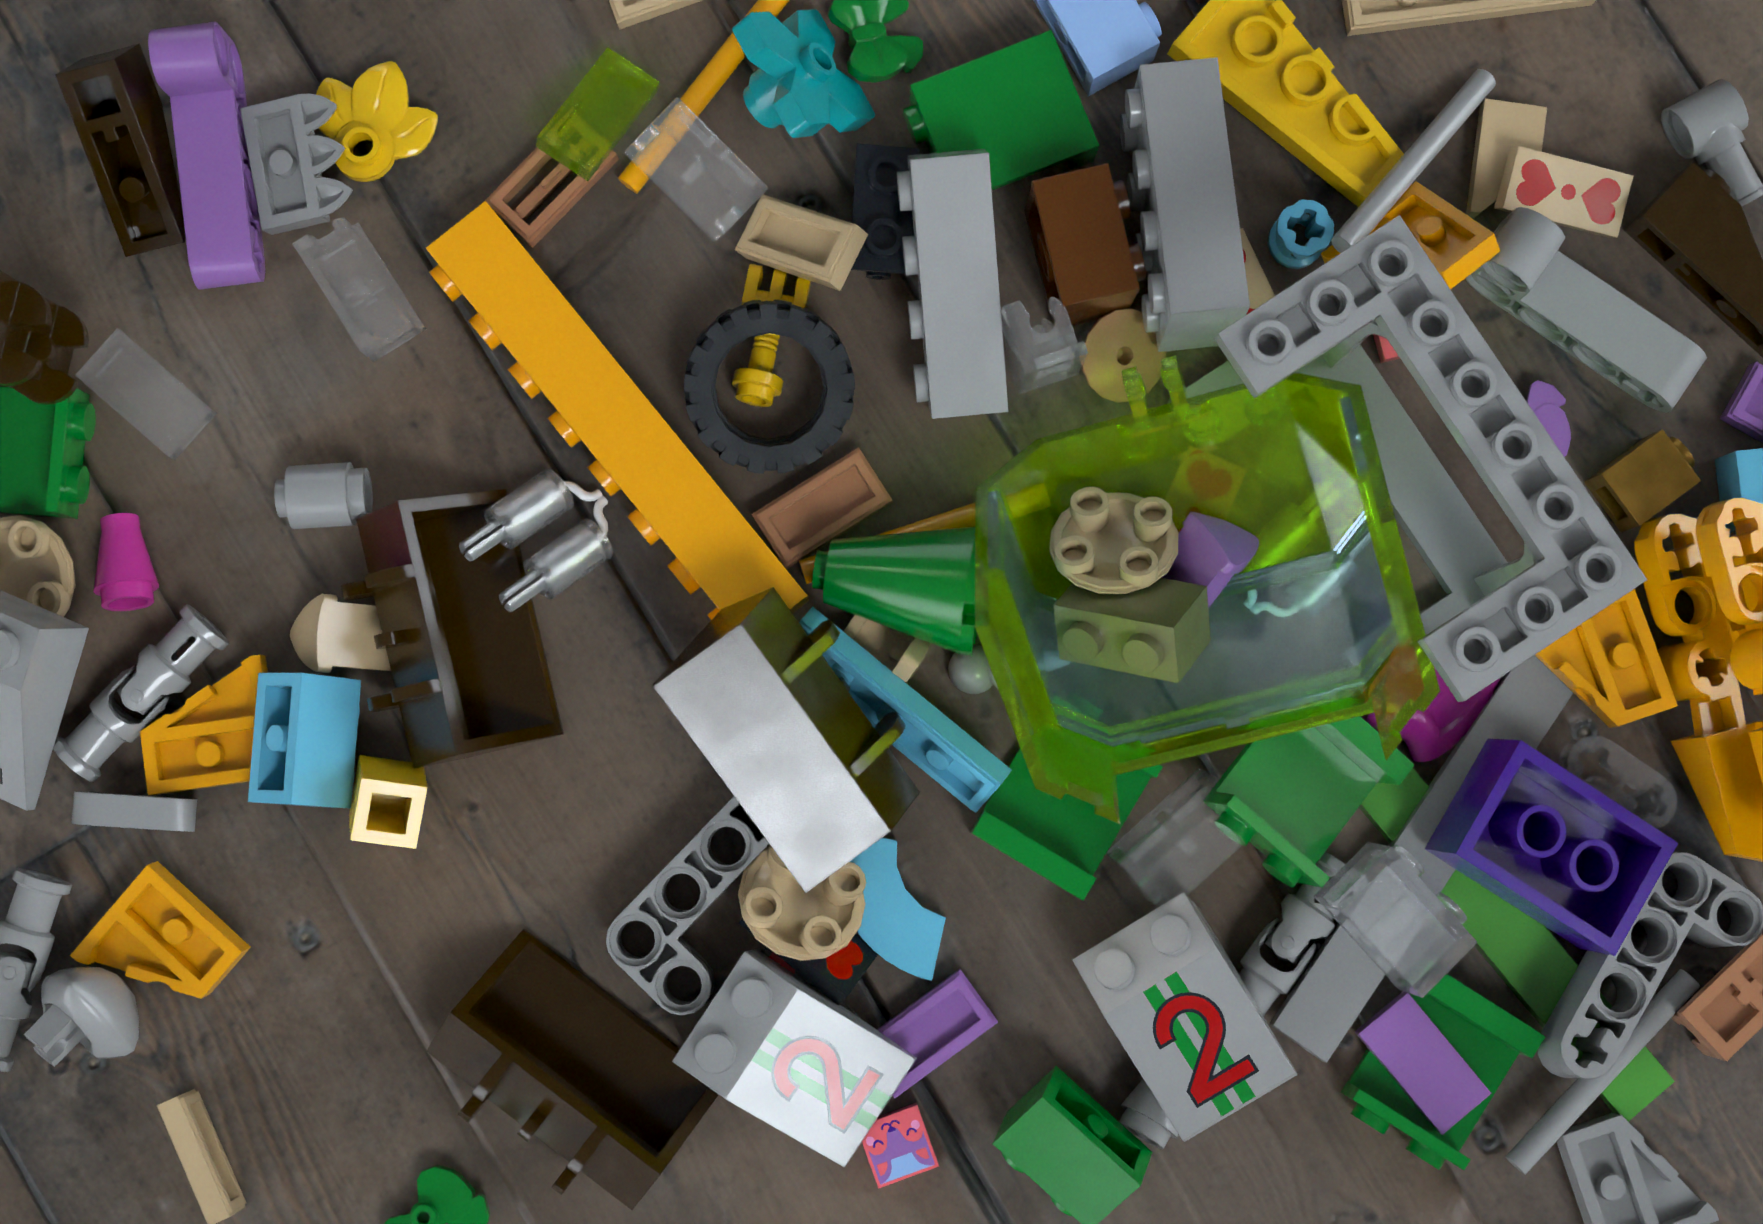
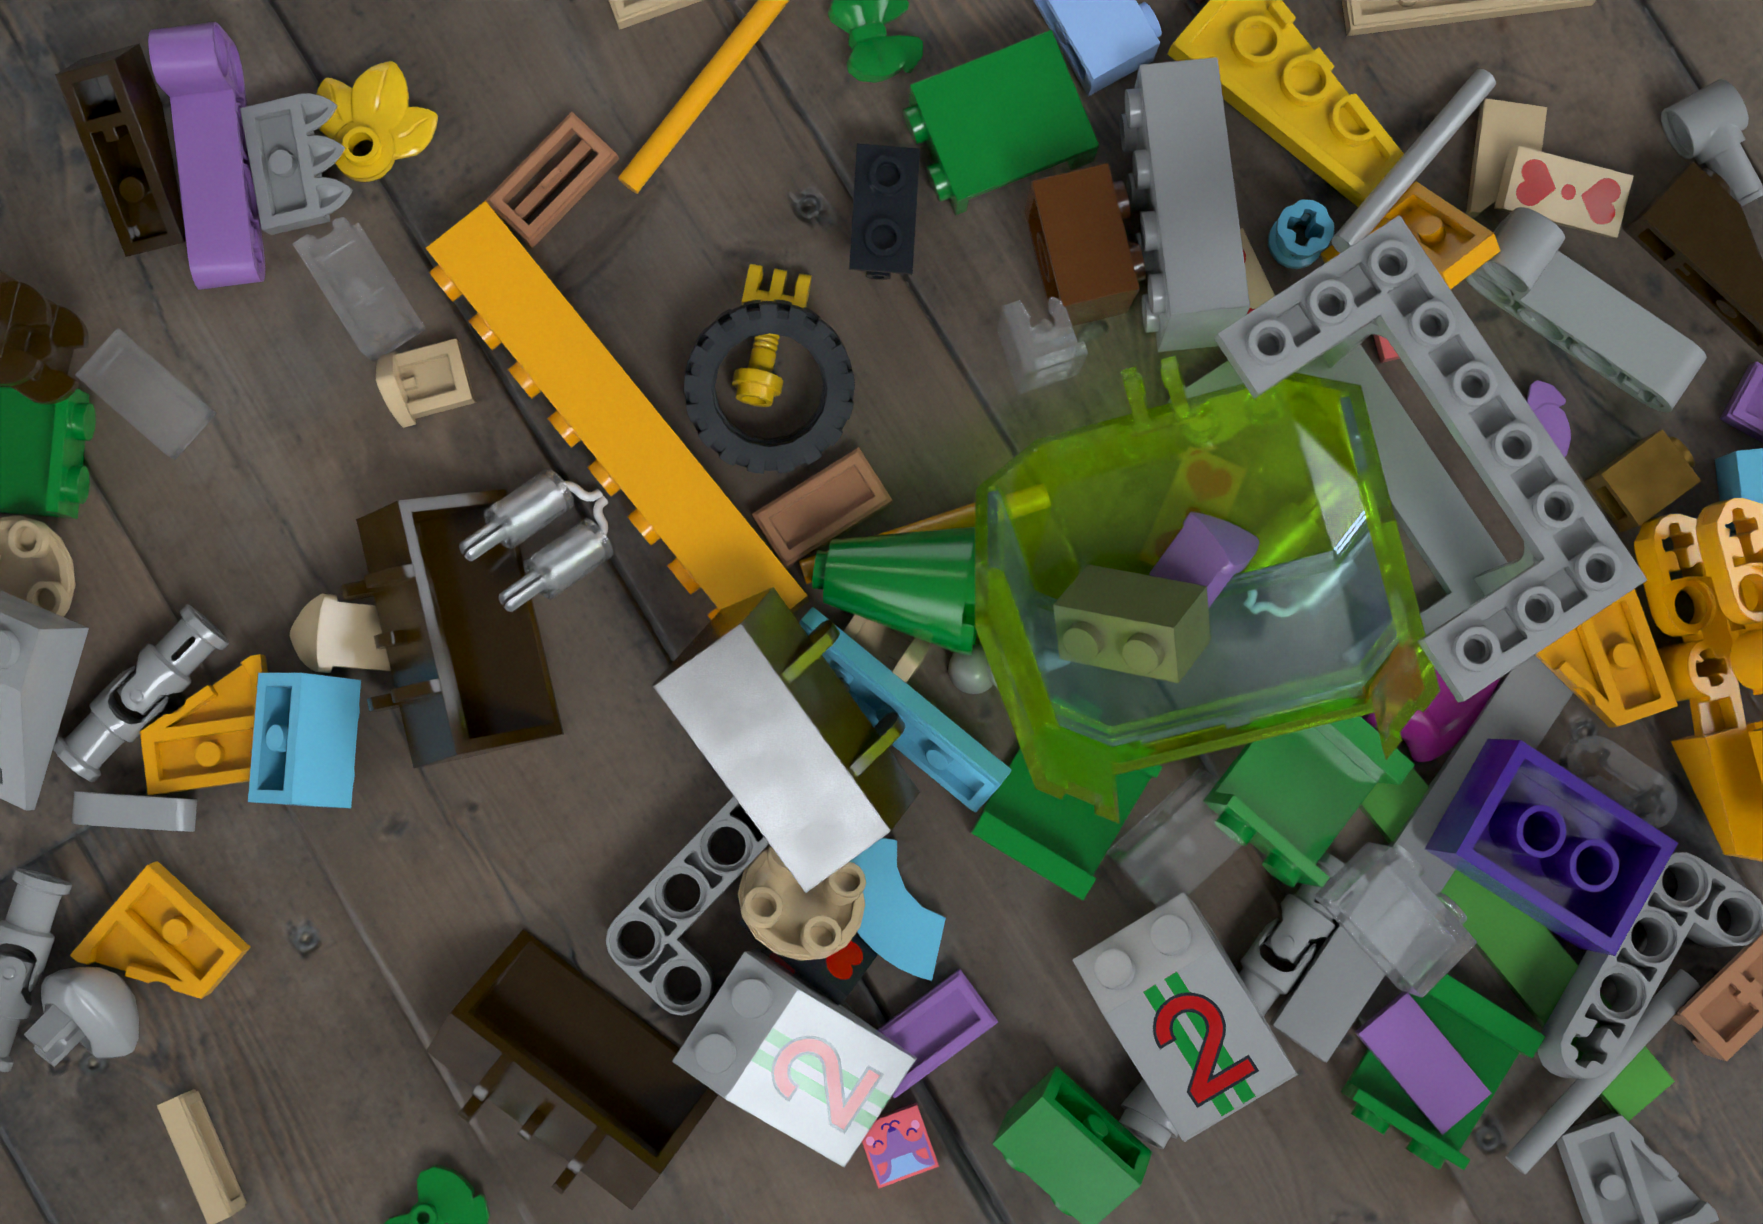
dark pink cone [93,513,159,611] -> none
light grey brick [274,462,373,529] -> none
yellow brick [349,755,427,849] -> none
clear neon green tile [535,47,660,181] -> none
clear hinge [623,97,769,242] -> none
teal plant [732,9,875,138] -> none
tan tile [735,194,868,291] -> none
light grey brick [897,149,1009,419] -> none
tan dish [1050,487,1178,594] -> none
medium nougat piece [1081,308,1166,403] -> none
none -> tan tile [376,338,476,428]

